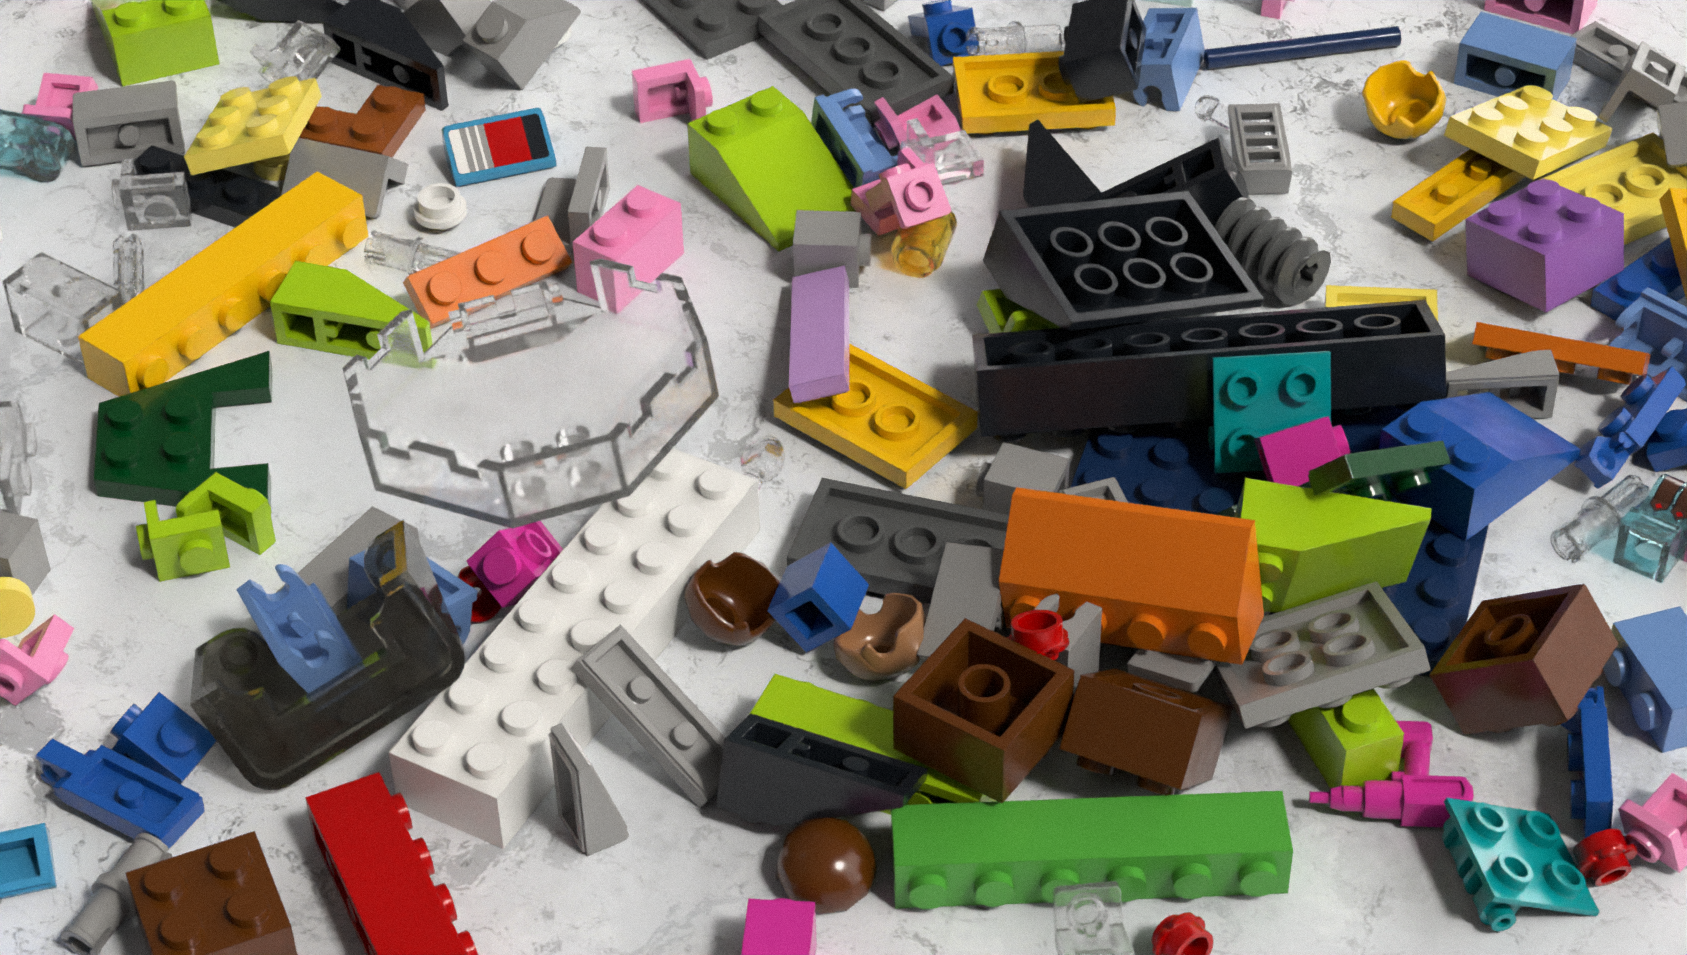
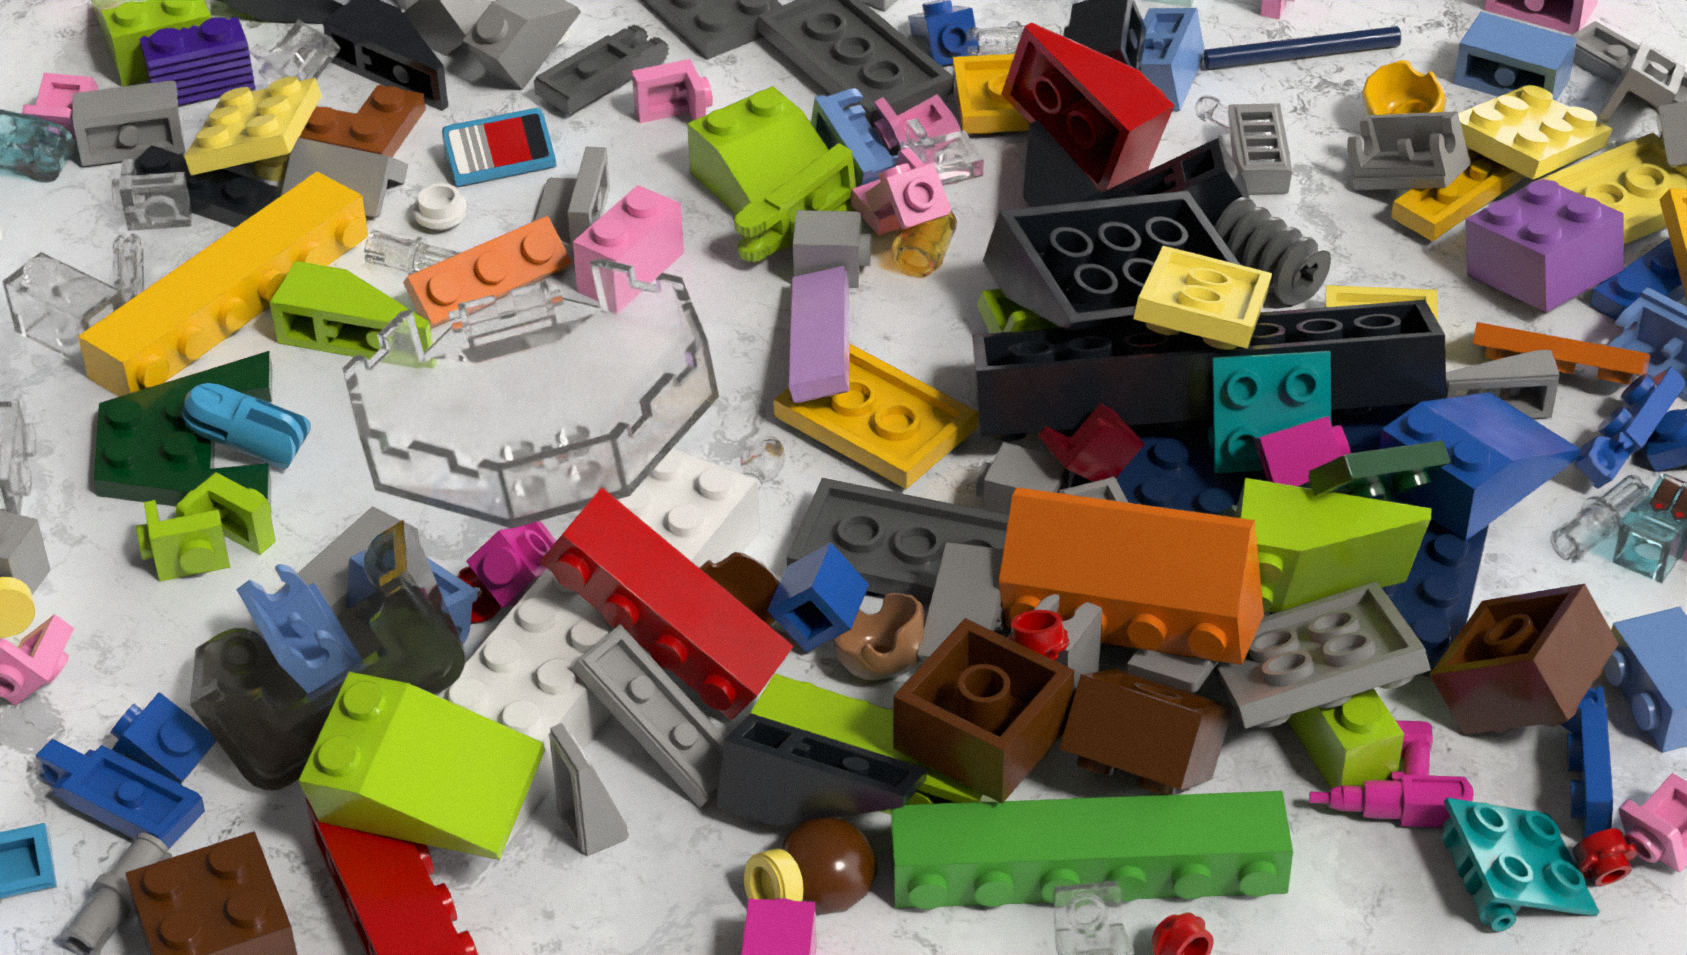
none -> dark purple brick [139,17,256,106]
none -> dark azure arm [182,383,311,469]
none -> lime slope [298,672,546,860]
none -> dark grey hinge [534,24,669,115]
none -> red brick [539,487,794,721]
none -> lime hinge [734,143,856,263]
none -> light yellow tile [744,848,803,901]
none -> red slope [1001,22,1175,192]
none -> dark red panel [1038,403,1145,482]
none -> light yellow plate [1133,246,1272,350]
none -> light grey hinge [1347,112,1471,190]

